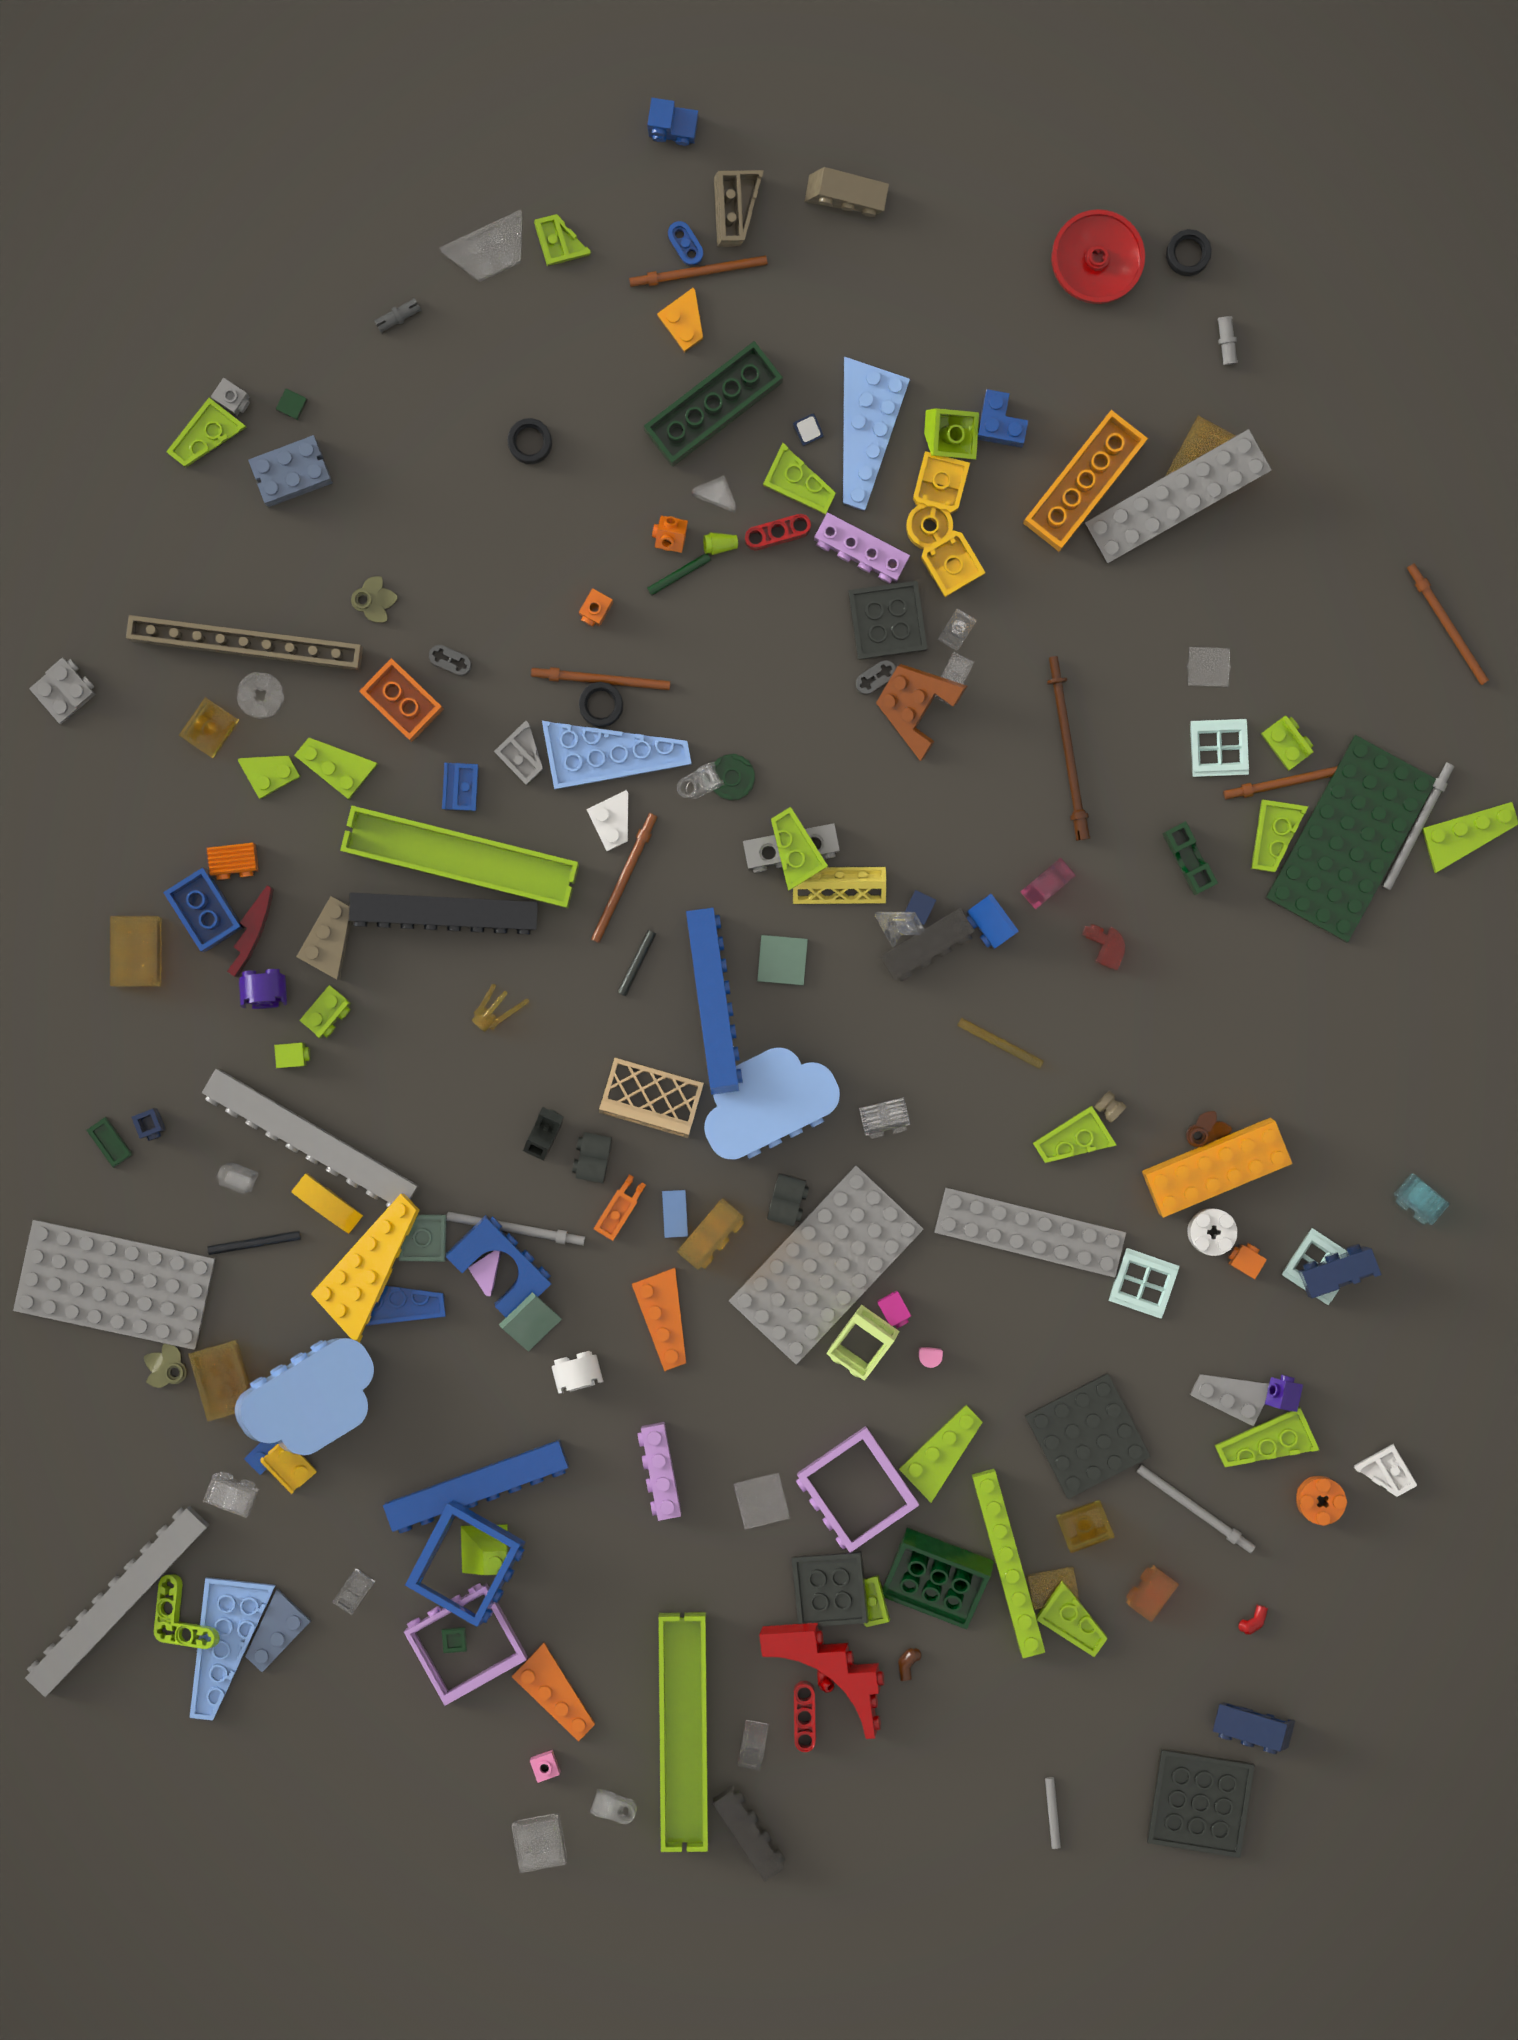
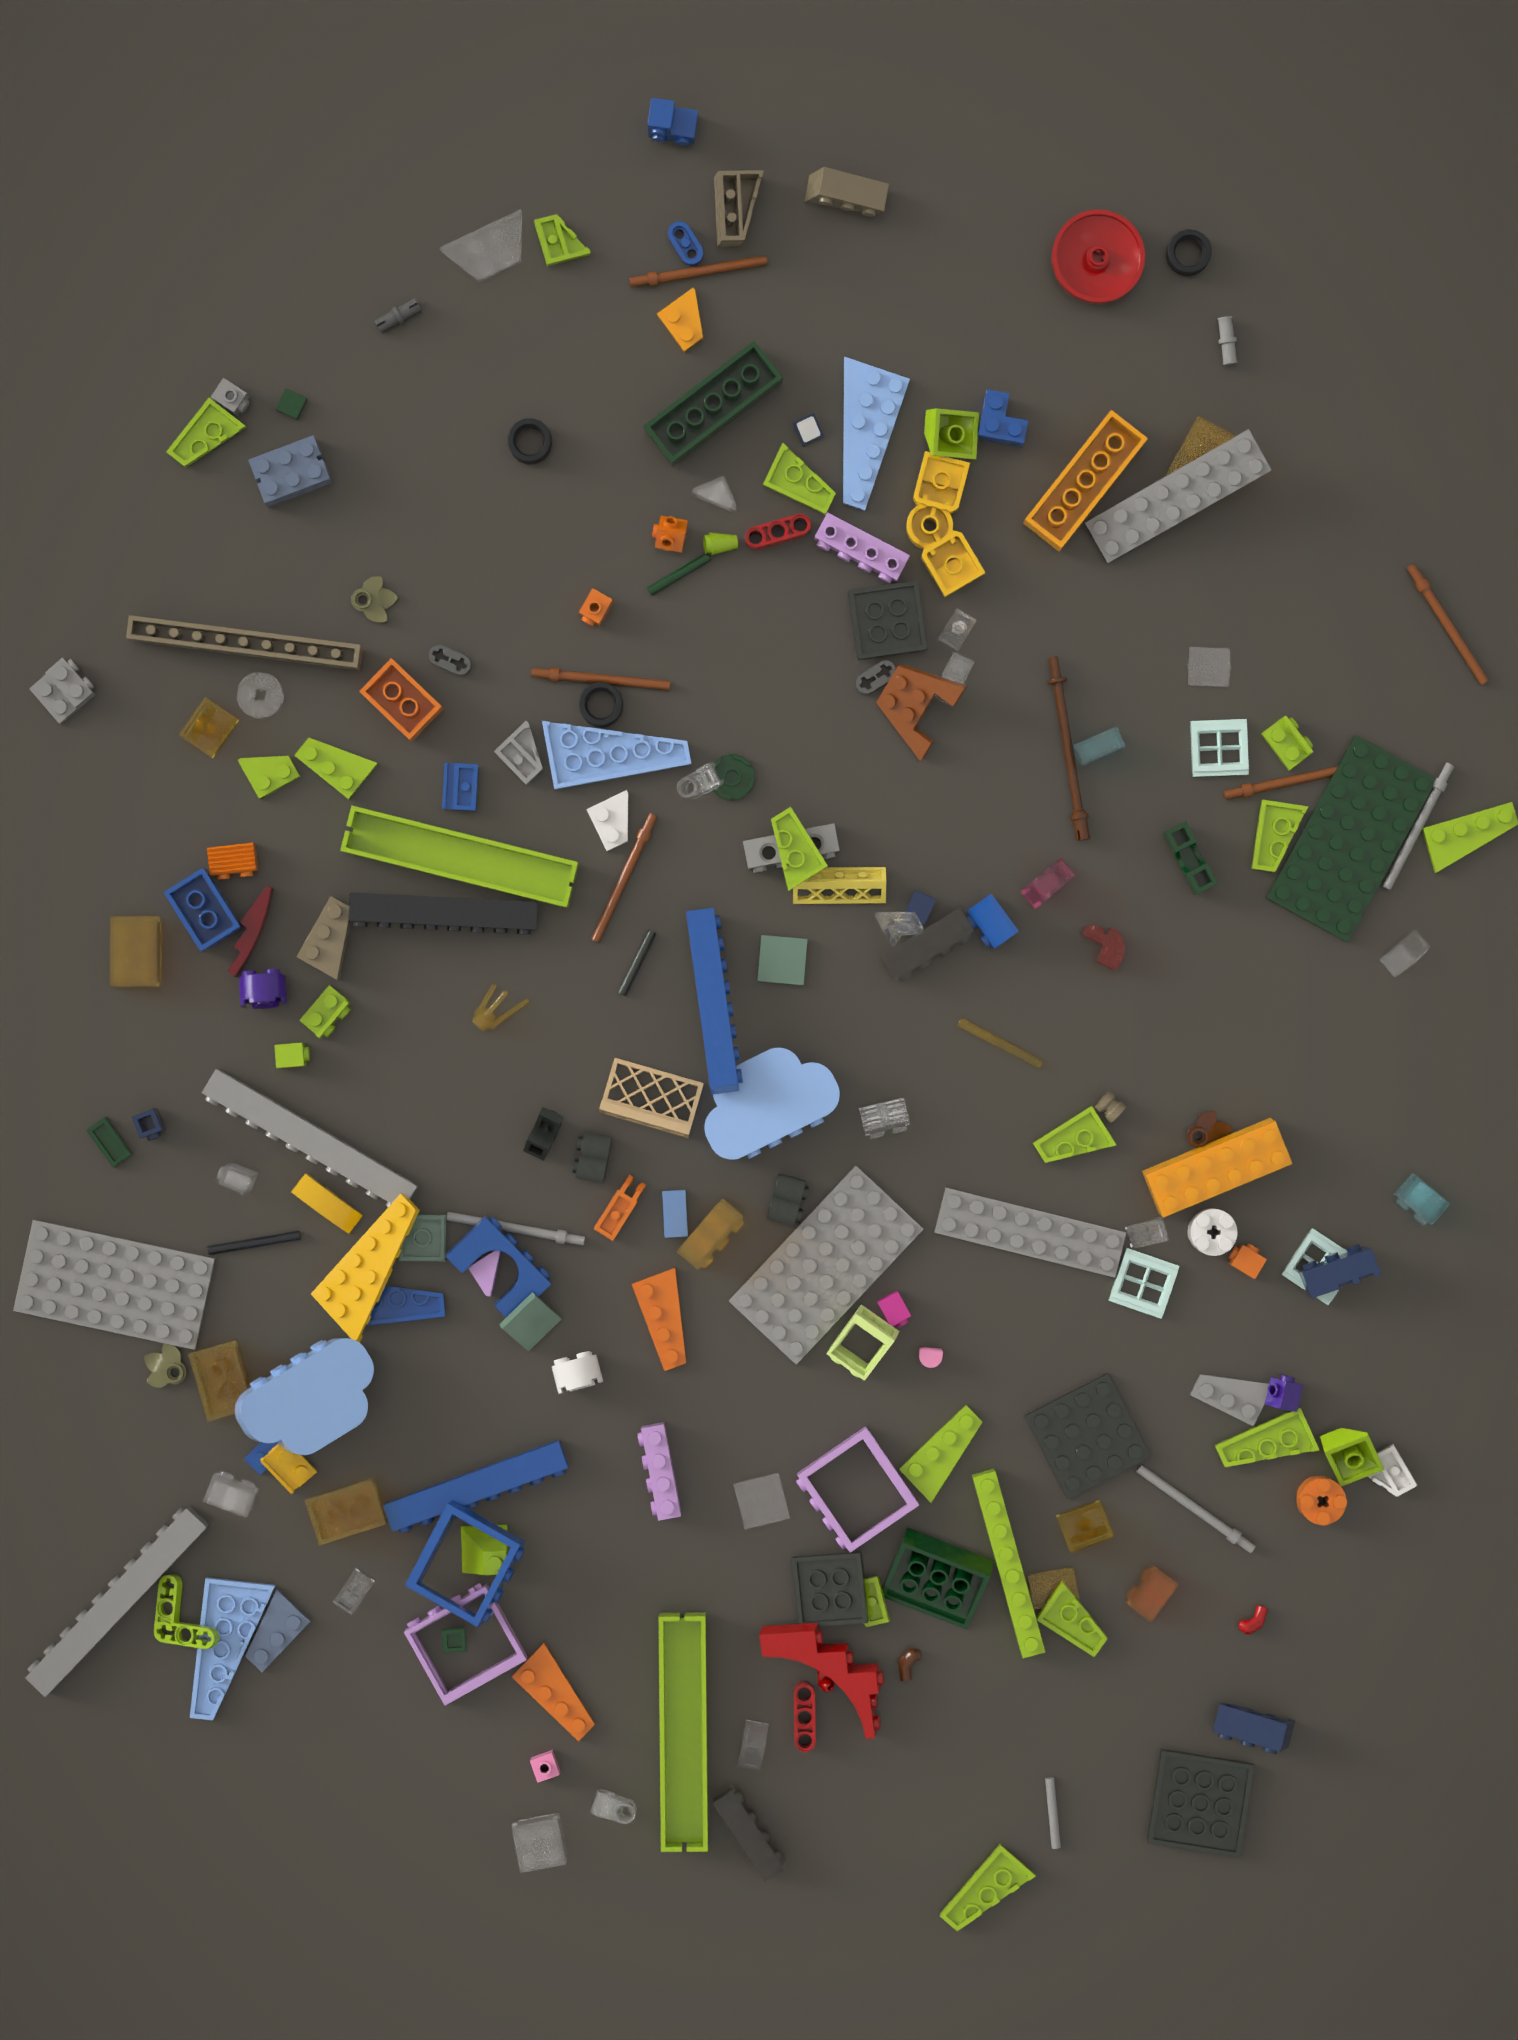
none -> clear yellow brick [305,1477,388,1546]
none -> lime wing [939,1844,1036,1932]
none -> clear light blue brick [1073,726,1125,767]
none -> clear slope [1125,1217,1169,1249]
none -> lime slope [1320,1428,1384,1487]
none -> clear slope [1380,929,1430,977]

